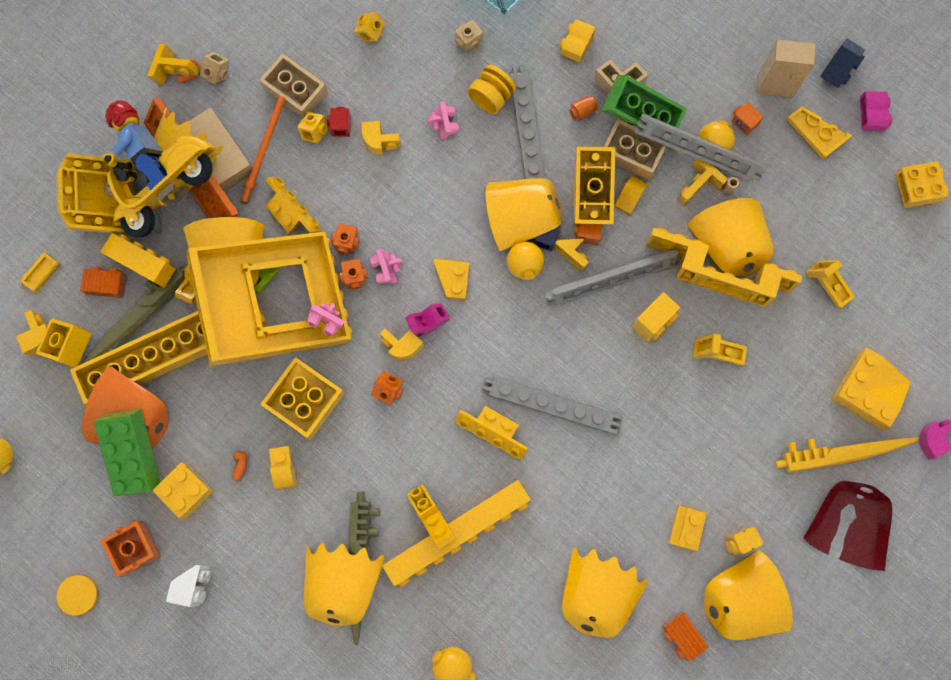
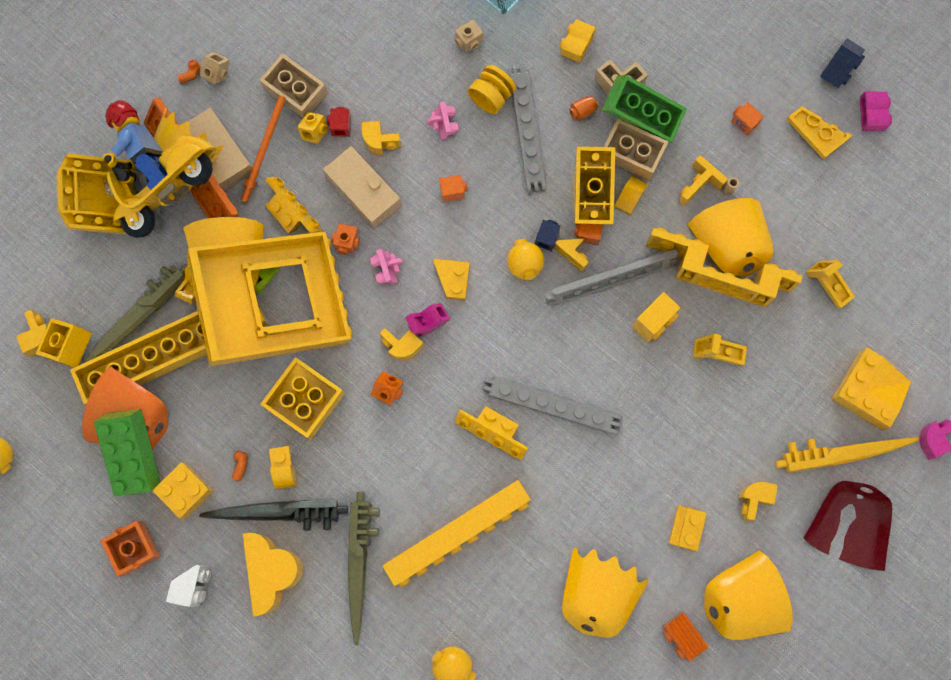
yellow tile [20,252,61,293] -> none
yellow tile [56,575,98,616] -> none
orange brick [80,266,126,298] -> none
yellow brick [100,233,176,288] -> none
yellow bracket [147,43,200,85] -> none
yellow piece [304,542,384,626] -> none
bright pink hips [306,302,344,337] -> none
orange brick [340,259,368,290] -> none
yellow brick [354,12,385,43] -> none
yellow slope [406,484,456,550] -> none
yellow piece [485,178,562,252] -> none
light grey hinge [633,114,766,181] -> none
yellow brick [698,120,735,150] -> none
yellow brick [724,526,763,555] -> none
tan brick [757,39,816,98] -> none
yellow brick [895,161,948,208] -> none
none -> pearl dark grey piece [199,500,348,531]
none -> yellow brick [243,533,303,617]
none -> tan brick [323,146,402,229]
none -> orange brick [439,175,468,202]
none -> yellow brick [738,482,778,521]

